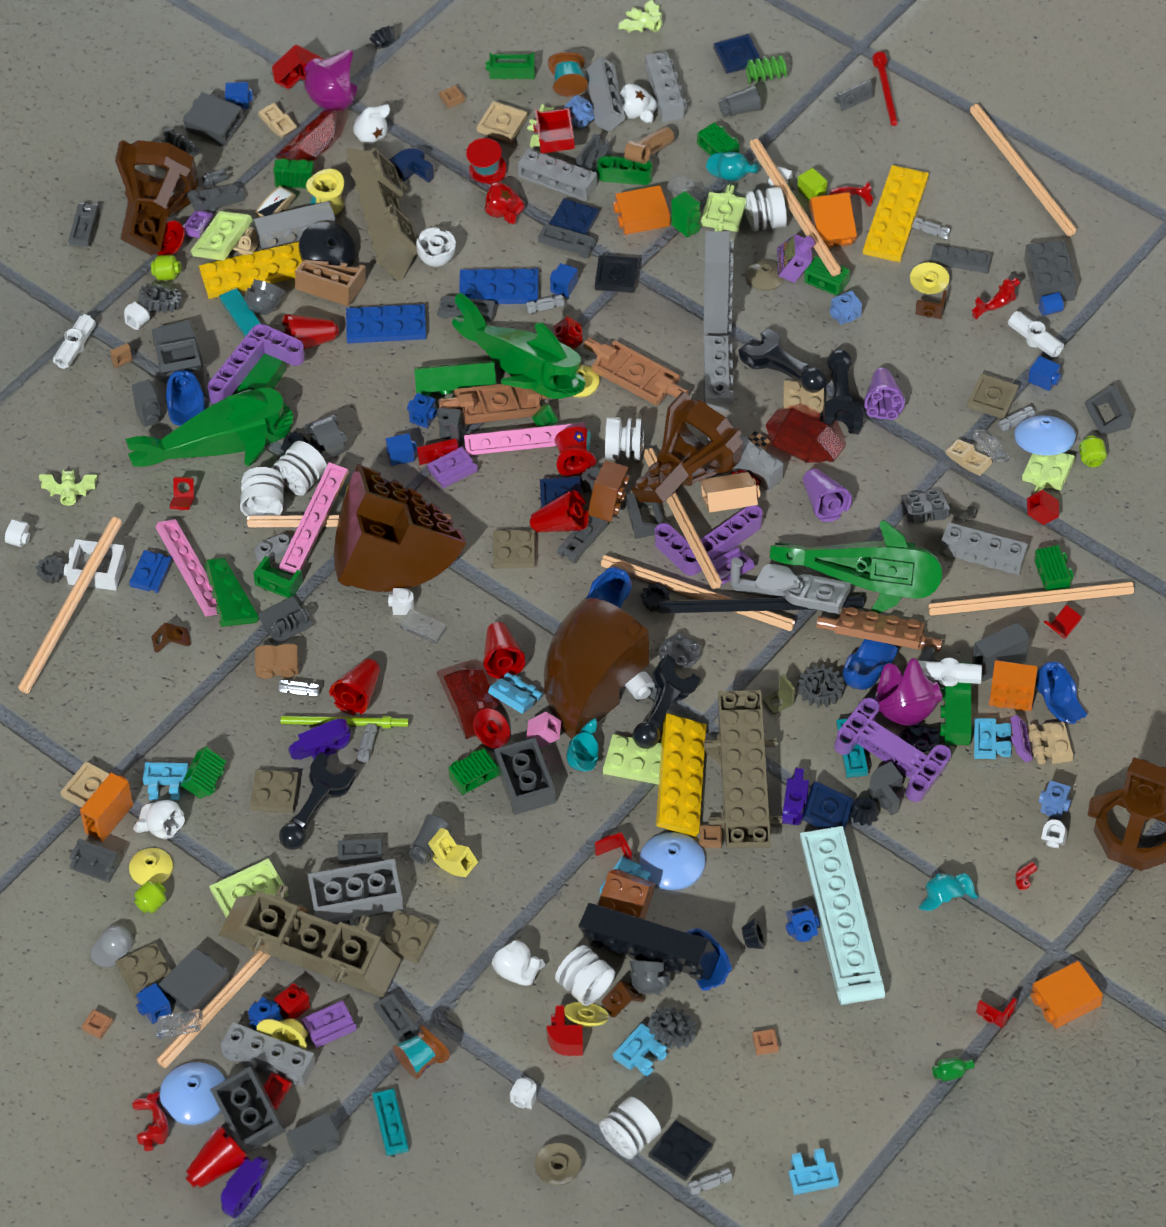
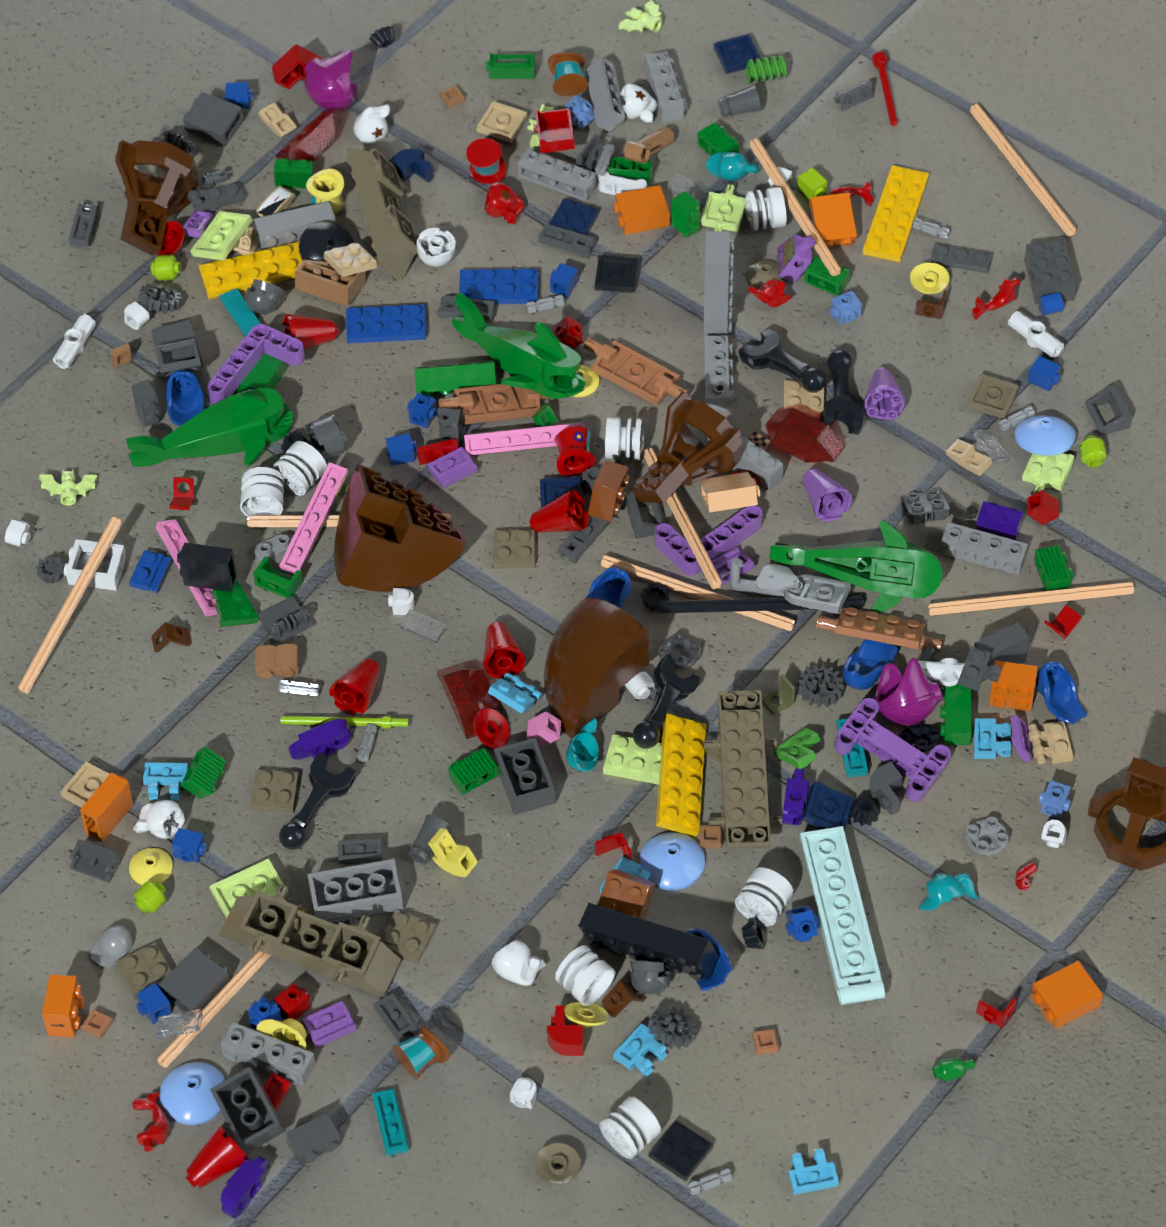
none -> orange brick [42,974,85,1038]
none -> blue brick [171,828,207,863]
none -> black brick [177,542,238,592]
none -> tan plate [324,243,377,277]
none -> light grey axle [595,143,615,176]
none -> white plate [598,172,647,195]
none -> white wheel [735,867,793,926]
none -> red helmet [747,280,792,308]
none -> bright green plate [773,728,821,769]
none -> dark grey plate [958,646,1001,691]
none -> light grey dish [965,817,1009,856]
none -> dark purple brick [976,501,1023,540]

